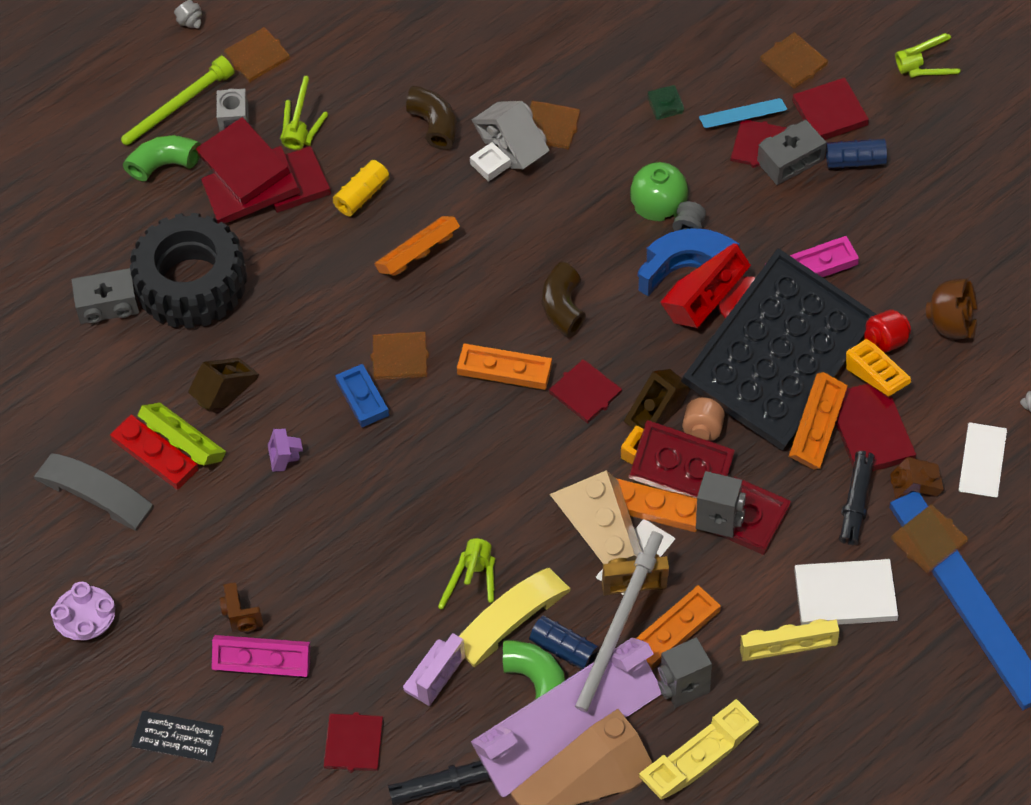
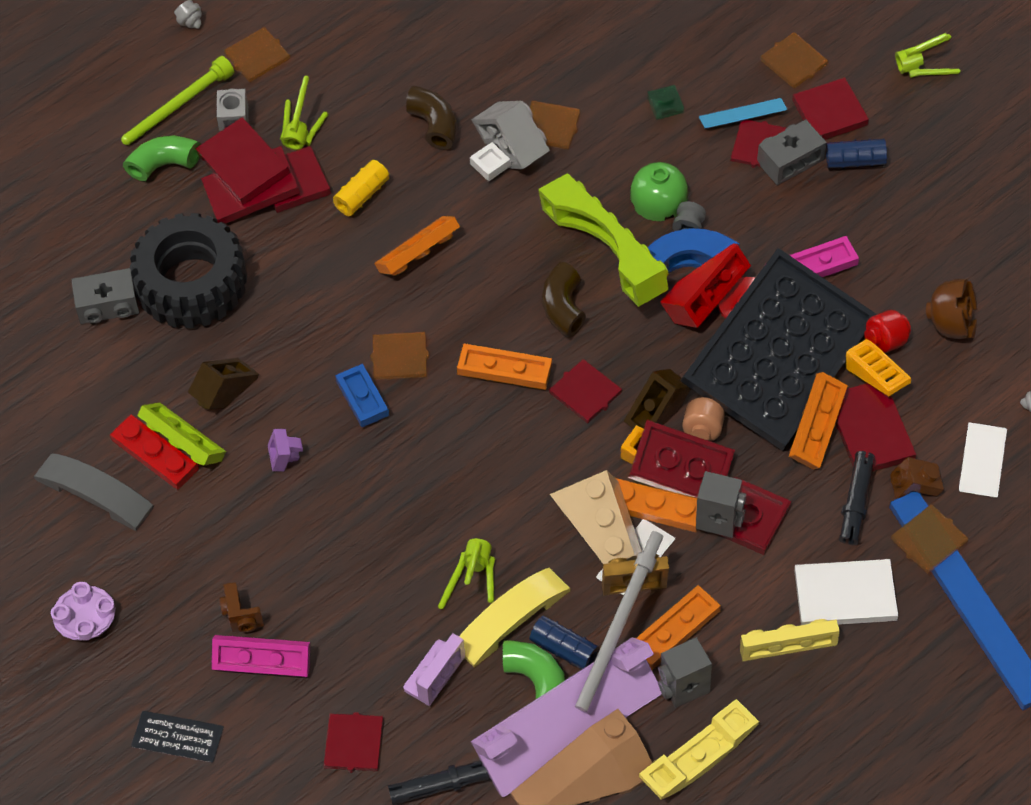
none -> lime arch [539,173,669,307]

